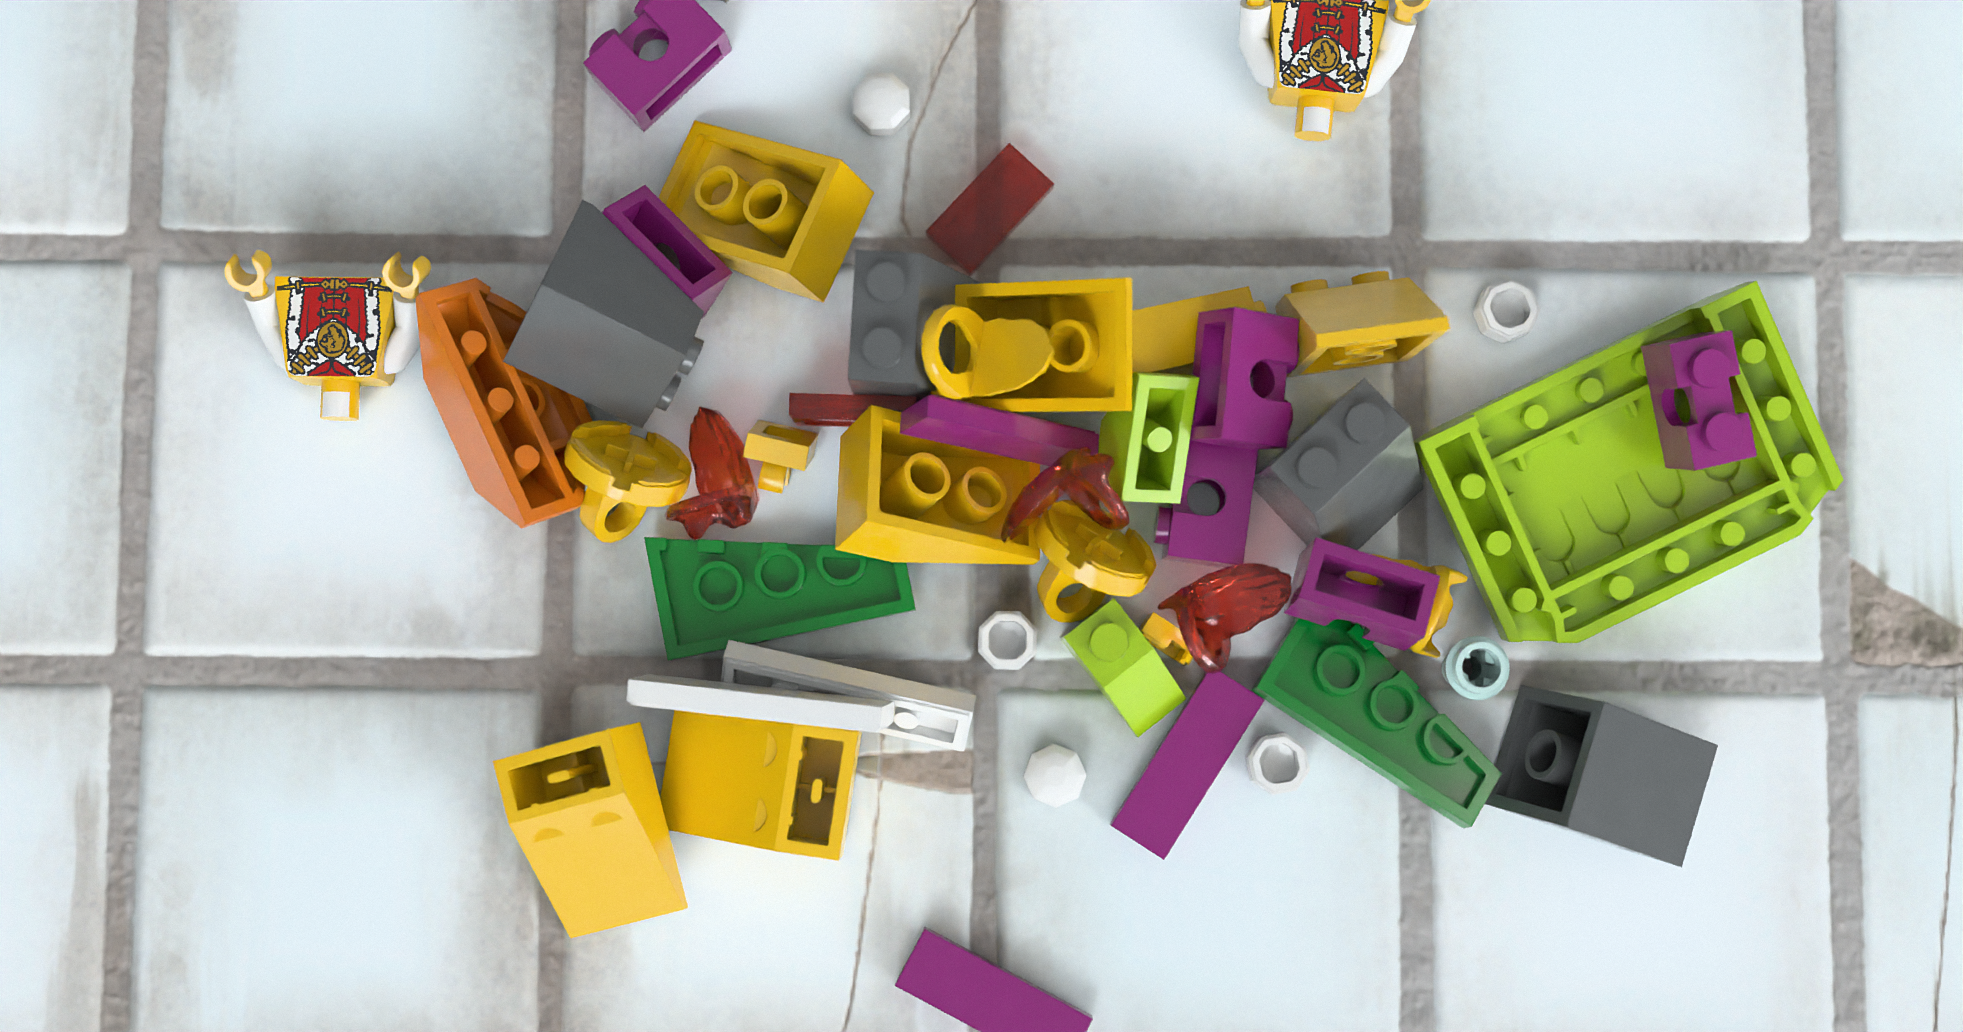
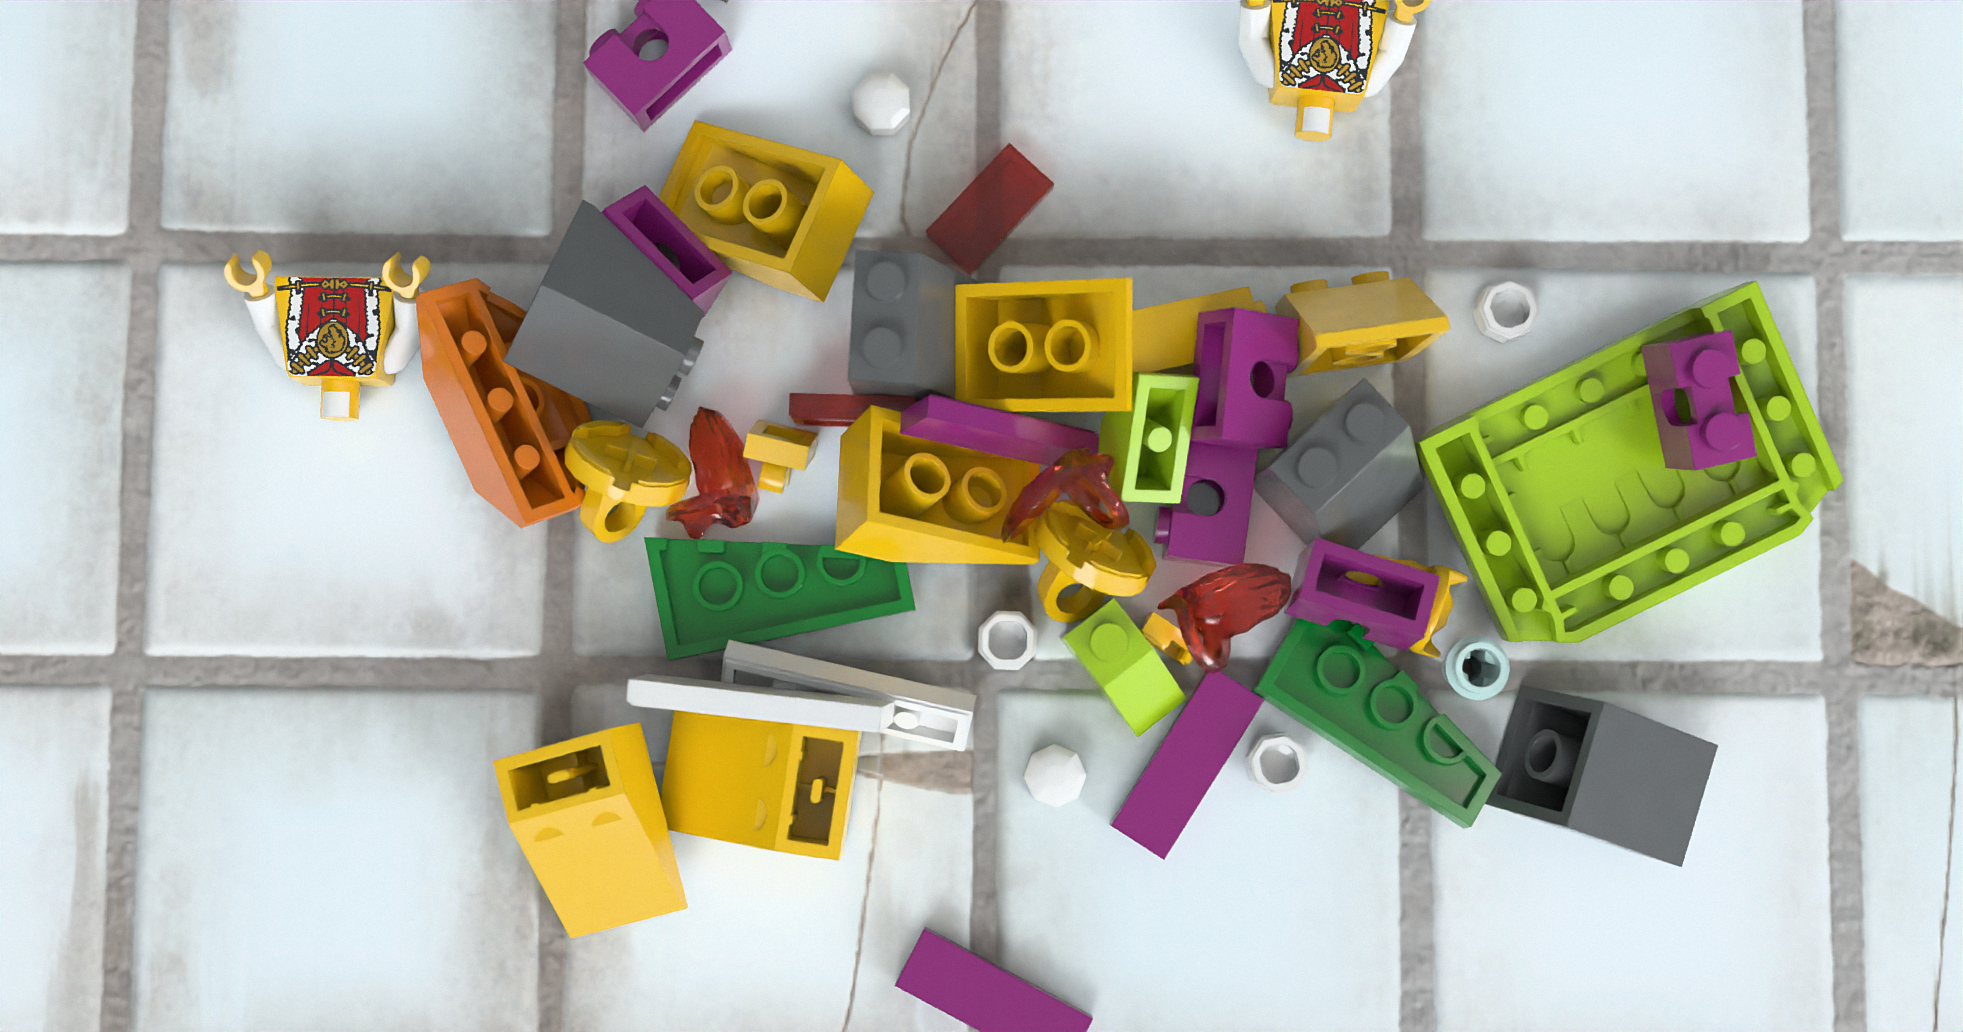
yellow piece [922,304,1055,399] -> none

